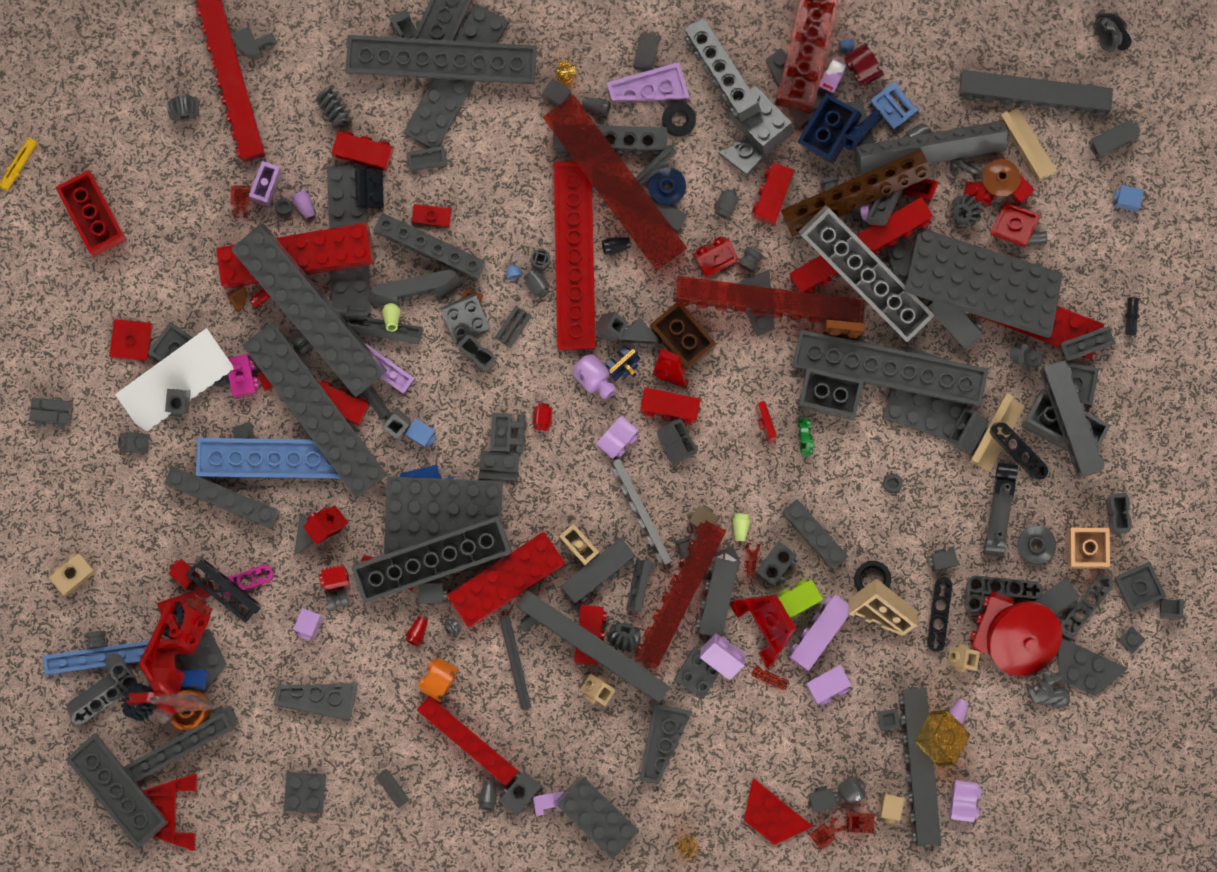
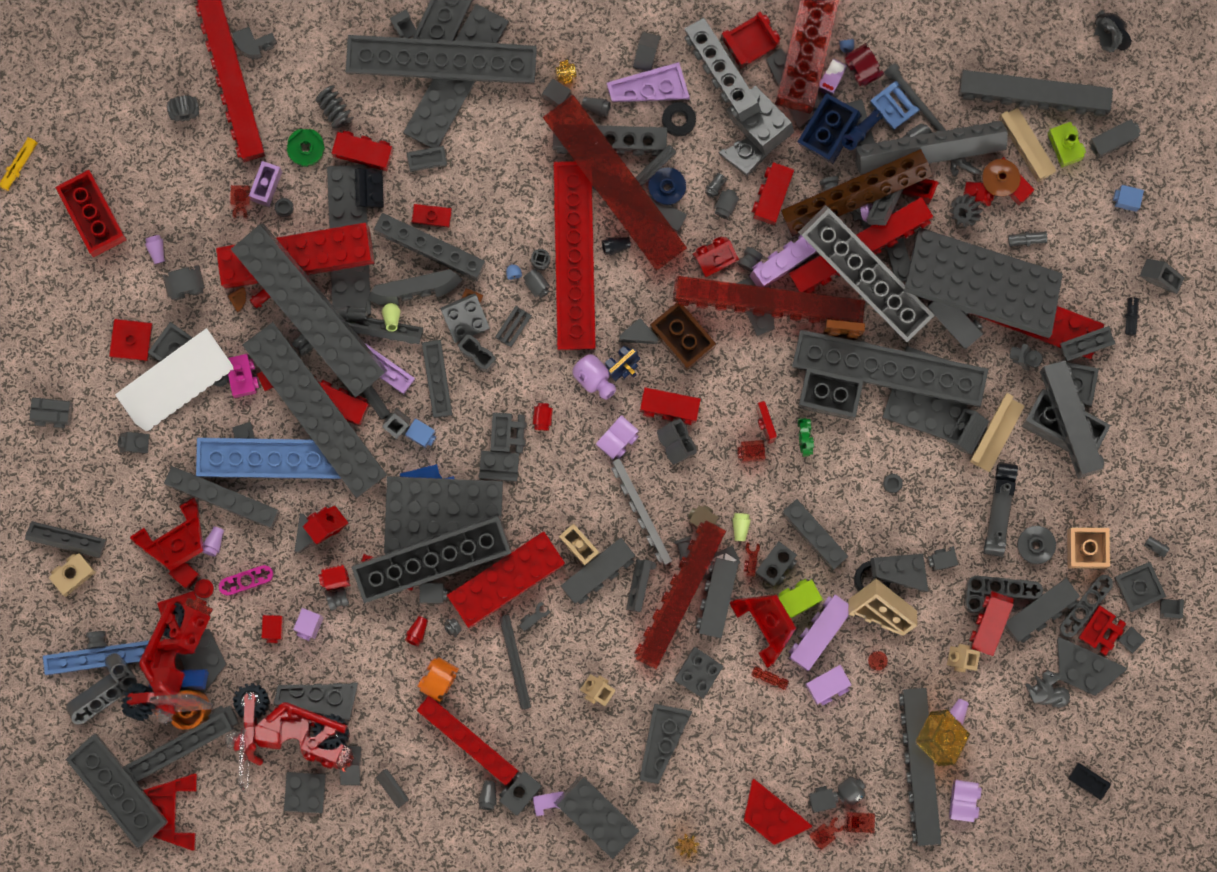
dark grey brick [165,389,191,417] -> none
black fence [186,556,261,623] -> none
lavender cone [291,190,315,219] -> none
dark grey beam [516,590,670,703] -> none
red brick [574,604,607,666] -> none
dark grey brick [594,312,628,340] -> none
dark grey gear [607,621,641,652] -> none
red wing [652,349,689,389] -> none
lavender brick [700,633,746,680] -> none
dark grey plate [877,708,900,731] -> none
tan brick [877,794,905,825] -> none
black beam [927,577,952,652] -> none
red dish [987,601,1062,676] -> none
red plate [990,202,1041,248] -> none
black beam [990,422,1048,480] -> none
dark grey brick [1107,493,1132,535] -> none
none -> dark grey plate [25,521,106,558]
none -> red wing [130,498,204,571]
none -> lavender cone [145,235,165,264]
none -> dark grey brick [162,265,205,301]
none -> lavender cone [203,526,224,557]
none -> red piece [225,683,354,792]
none -> red brick [262,615,284,644]
none -> green plate [287,129,325,167]
none -> dark grey slope [340,746,361,785]
none -> dark grey plate [422,340,453,418]
none -> dark grey pin [705,173,727,198]
none -> red panel [721,11,781,69]
none -> clear red brick [737,440,766,463]
none -> lavender brick [749,235,818,292]
none -> clear red tile [868,651,888,671]
none -> dark grey wing [870,554,929,592]
none -> dark grey piece [884,63,946,131]
none -> lime brick [1047,121,1086,168]
none -> black plate [1067,762,1111,800]
none -> red plate [1078,605,1126,656]
none -> dark grey slope [1140,259,1185,294]
none -> dark grey pin [1144,536,1170,557]

